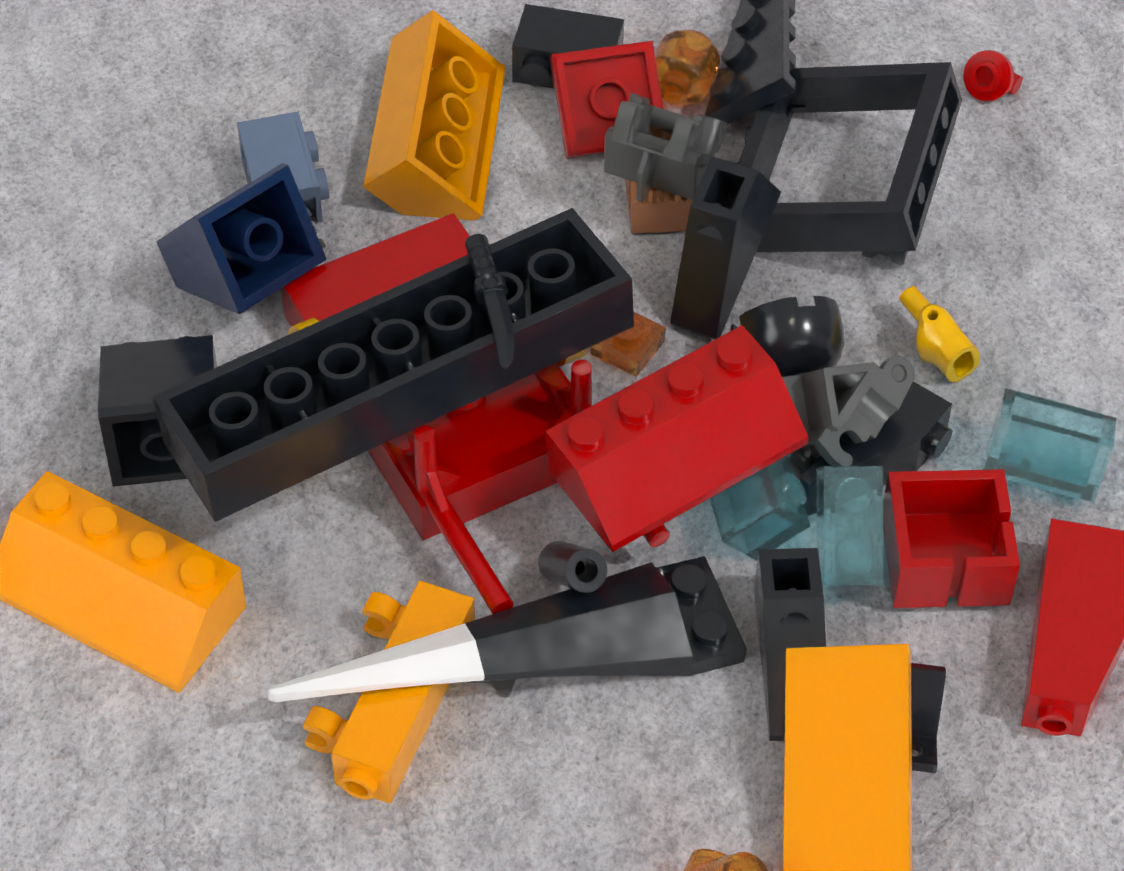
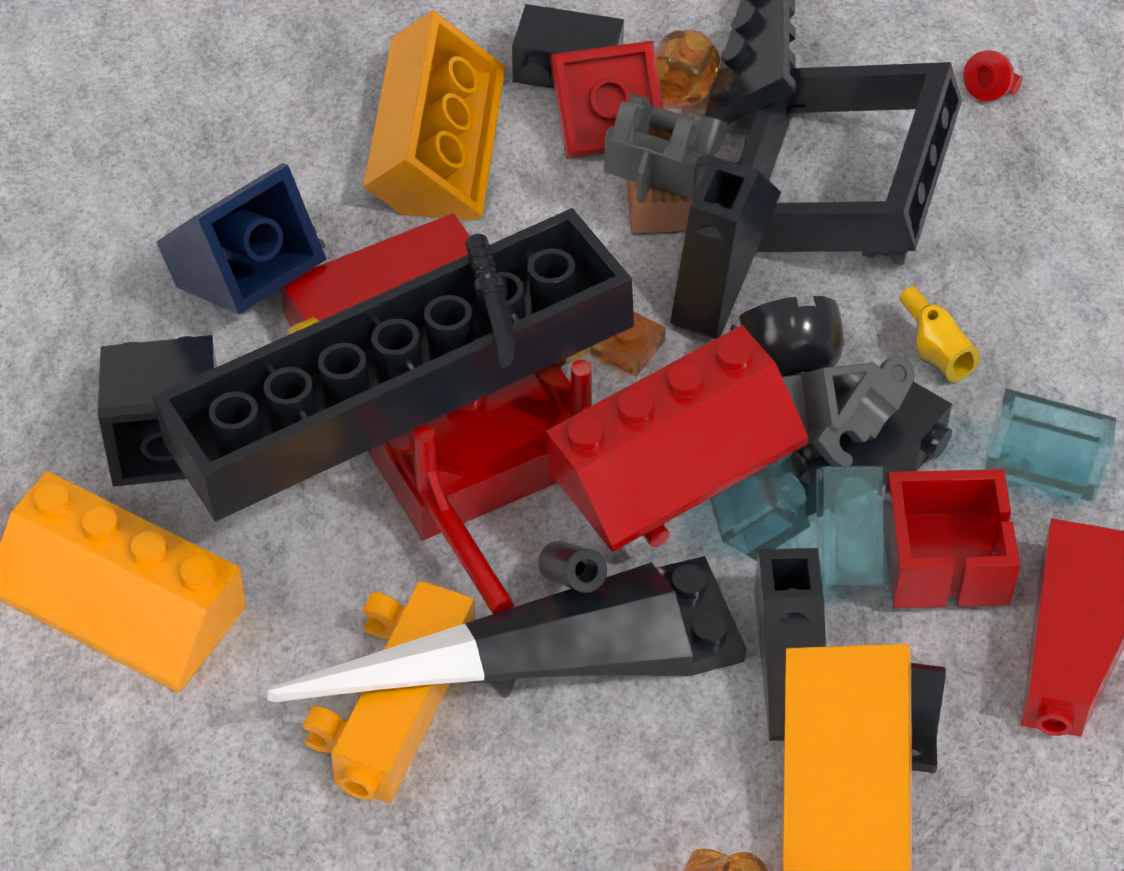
sand blue hinge [237,111,329,223] -> none

